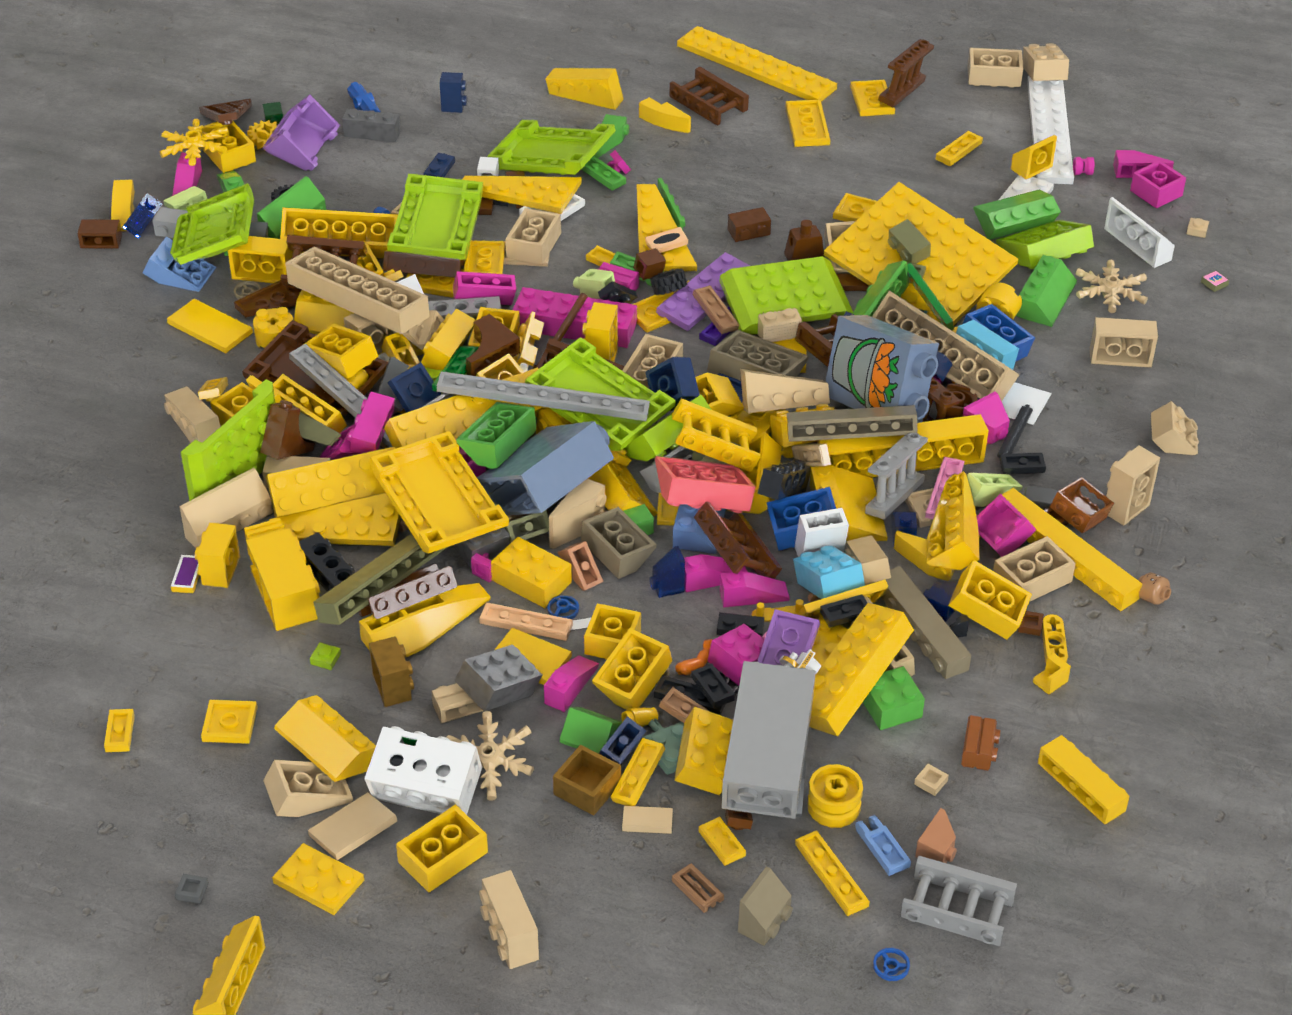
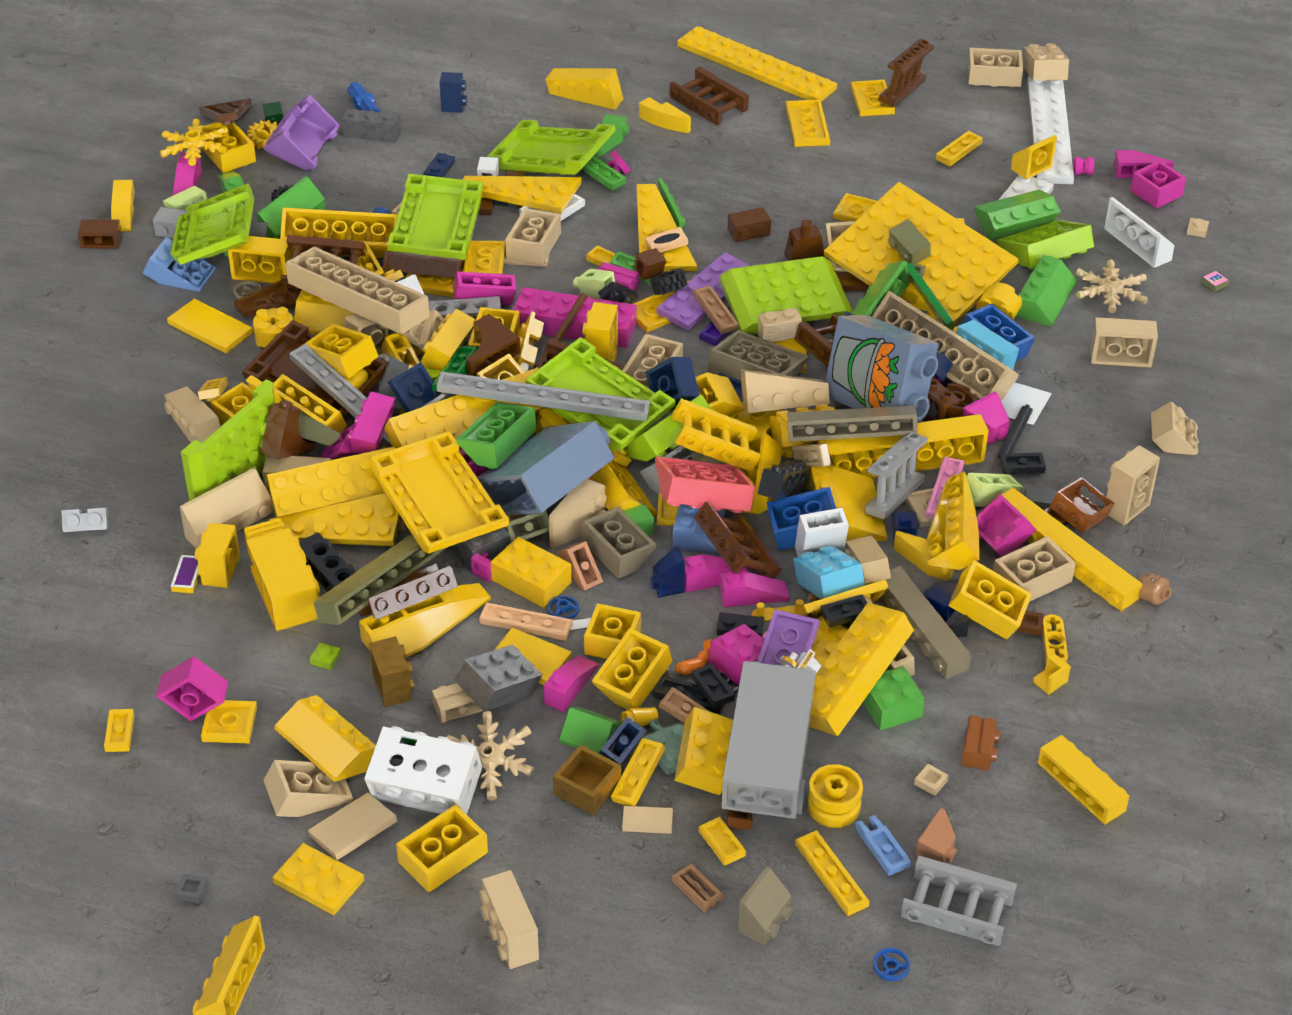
clear blue slope [122,193,163,238] -> none
none -> piece [61,507,109,532]
none -> dark pink brick [156,656,228,721]

